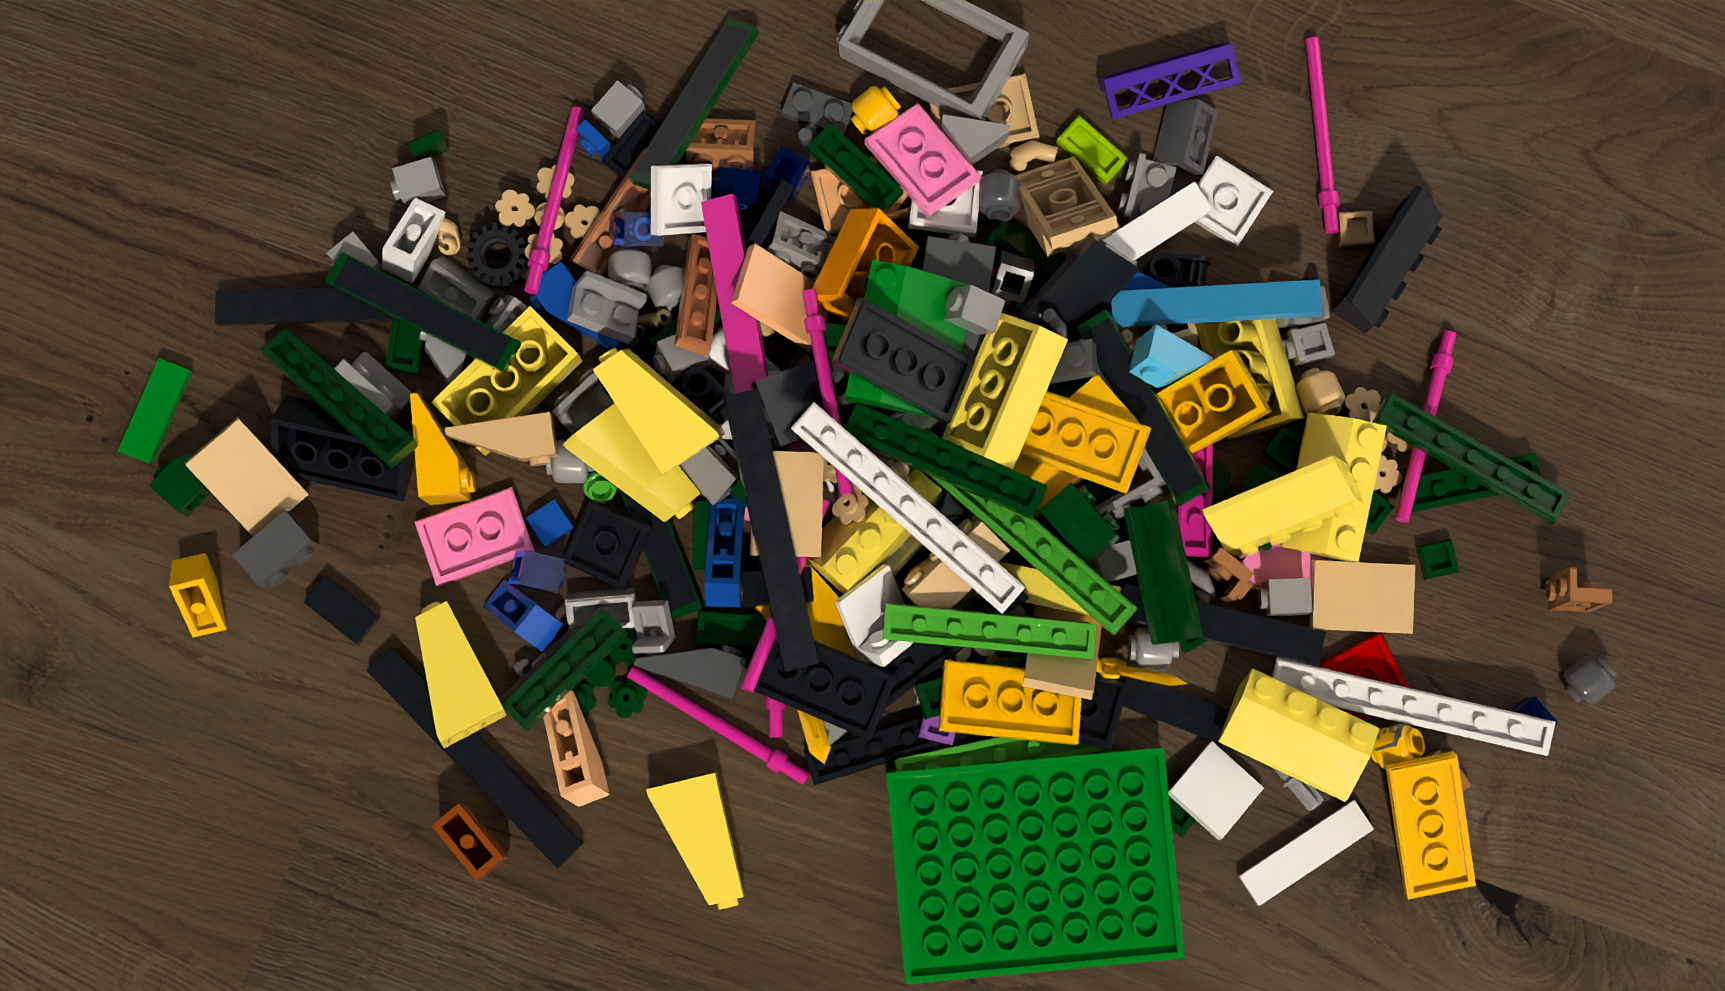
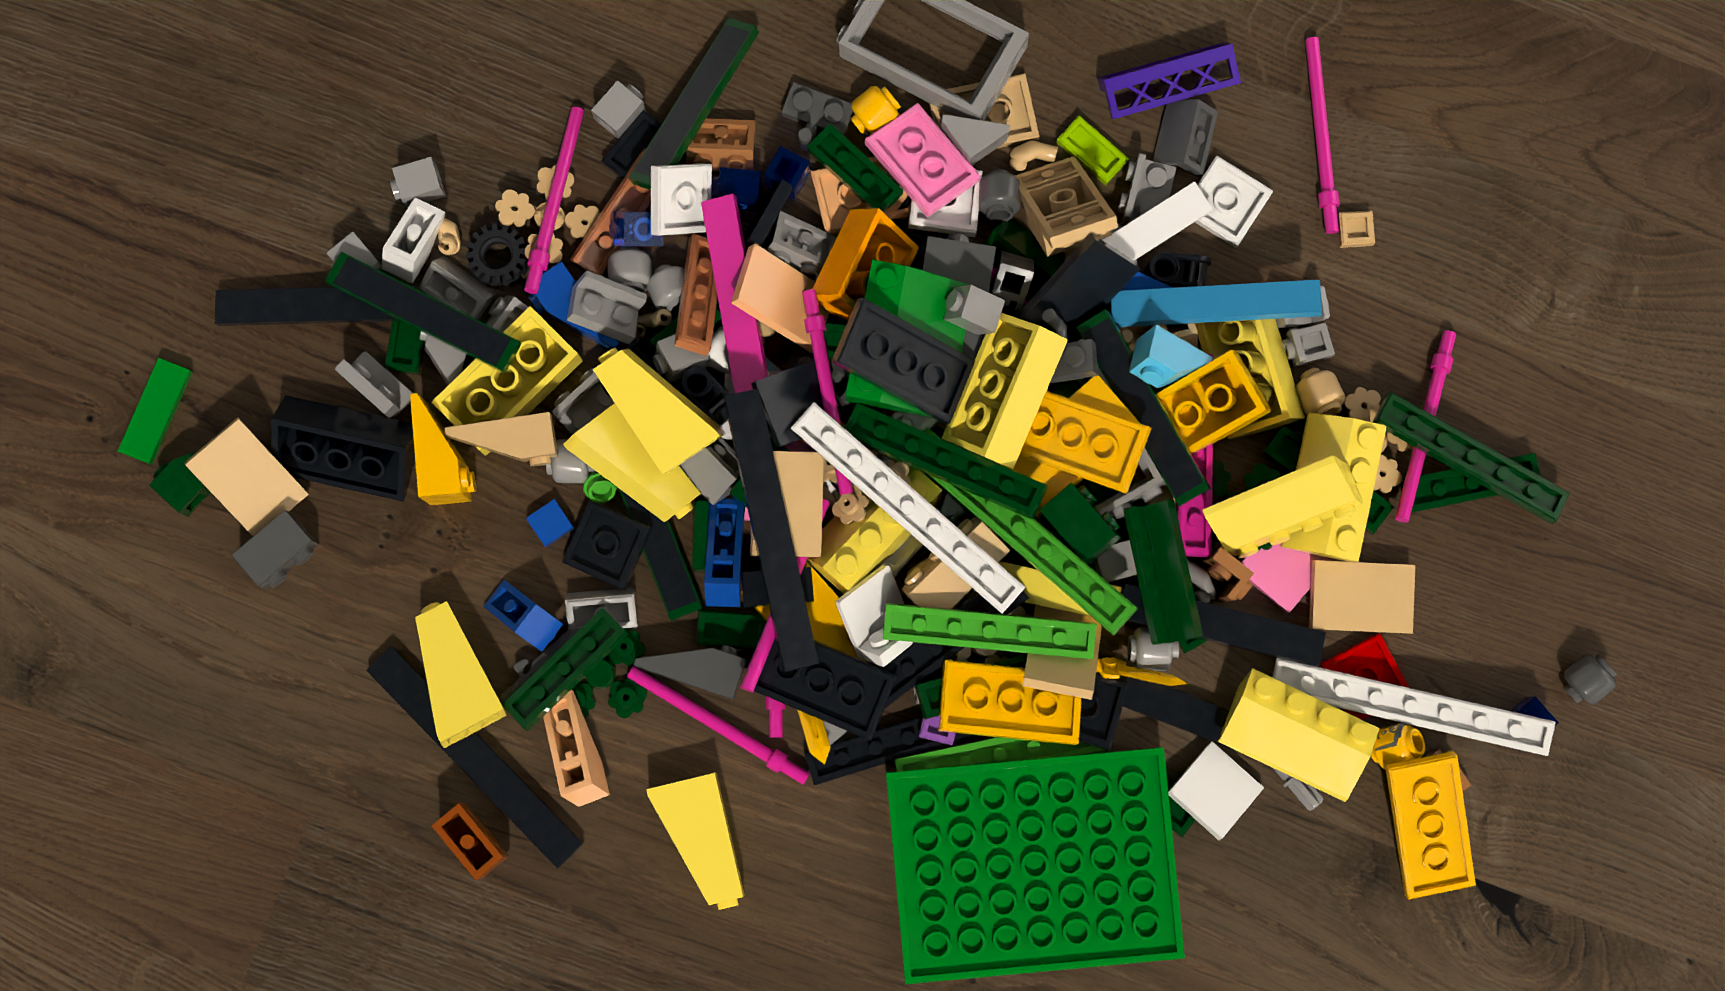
yellow slope [169,553,227,638] -> none
dark green plate [260,328,418,469] -> none
black tile [303,575,380,645] -> none
dark green tile [408,130,449,161] -> none
bright pink tile [414,487,535,587] -> none
clear blue brick [509,550,566,593] -> none
blue plate [576,119,611,159] -> none
light grey bracket [631,600,676,656] -> none
white tile [1238,800,1374,906] -> none
light grey brick [1258,578,1312,617] -> none
black slope [1332,185,1443,334] -> none
dark green tile [1415,539,1460,580] -> none
medium nougat bracket [1544,567,1612,612] -> none

